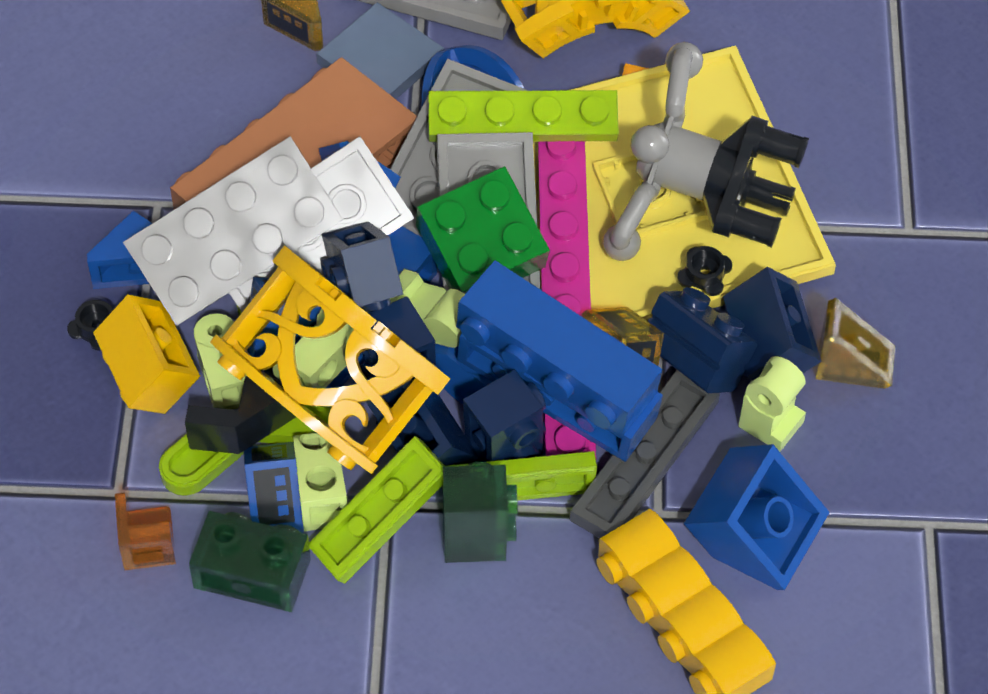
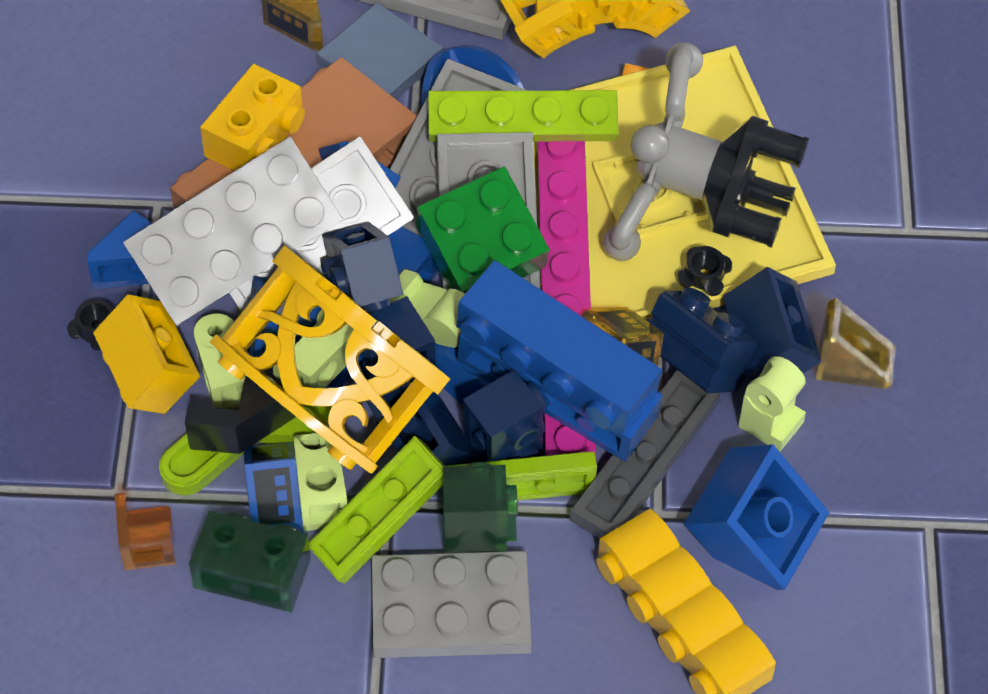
none -> yellow brick [200,64,305,171]
none -> light grey plate [372,551,532,658]

